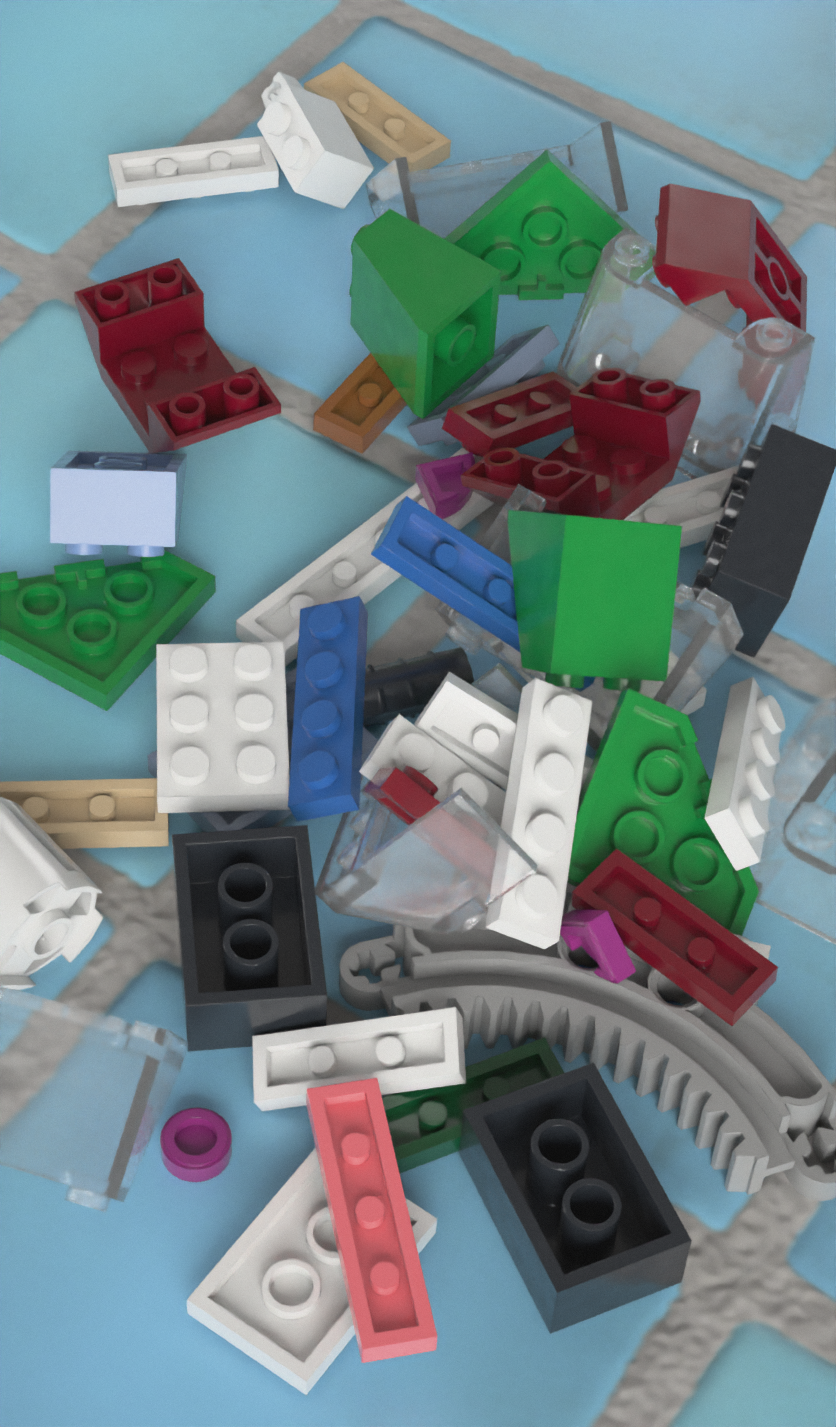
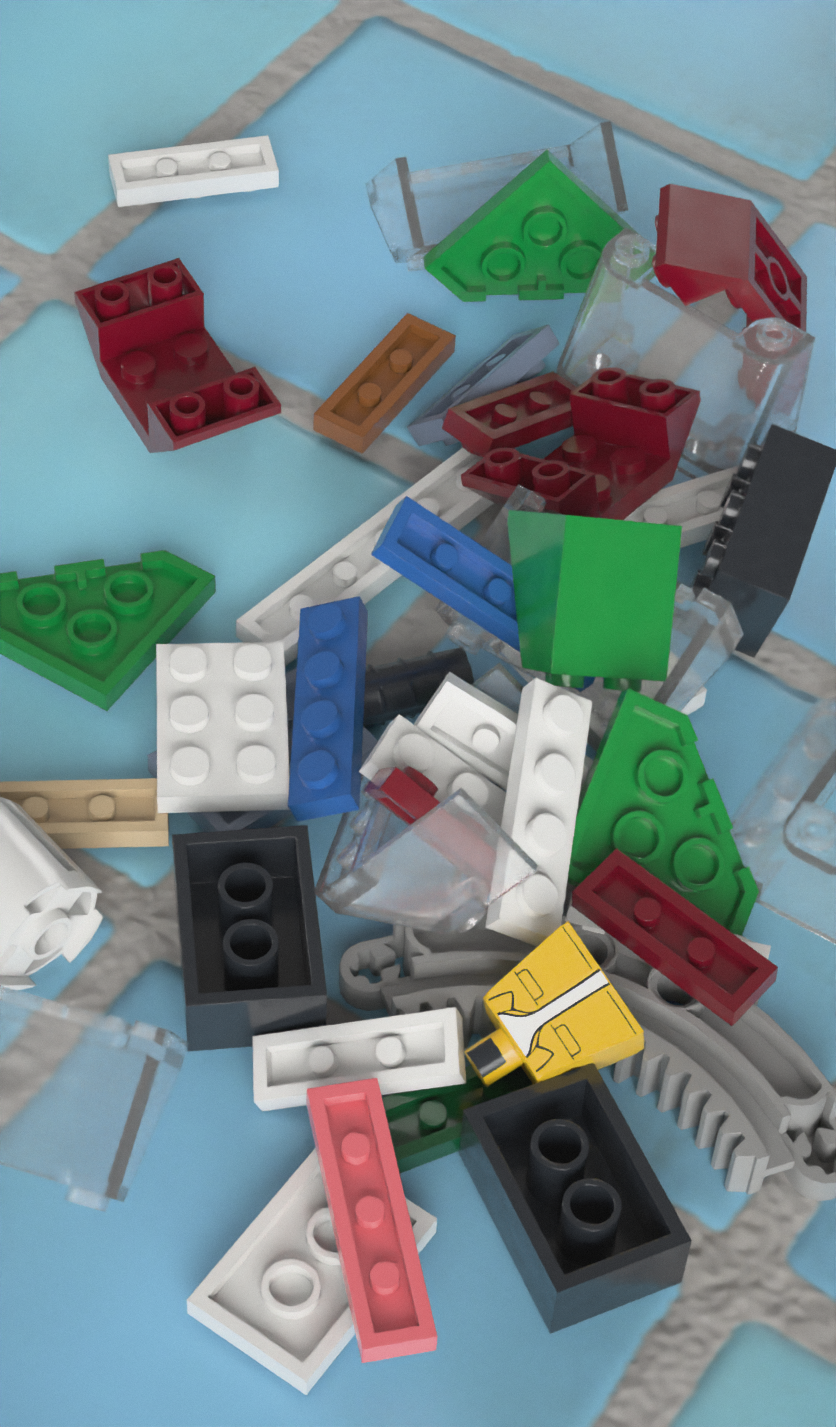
slope [50,450,187,557] -> none
magenta tile [160,1107,232,1182] -> none
white hinge [257,72,374,209] -> none
tan plate [304,62,451,180] -> none
green slope [349,208,501,419] -> none
magenta tile [415,452,476,520] -> none
magenta tile [560,909,637,984] -> none
white plate [705,677,785,871] -> none
none -> yellow torso [464,921,644,1087]

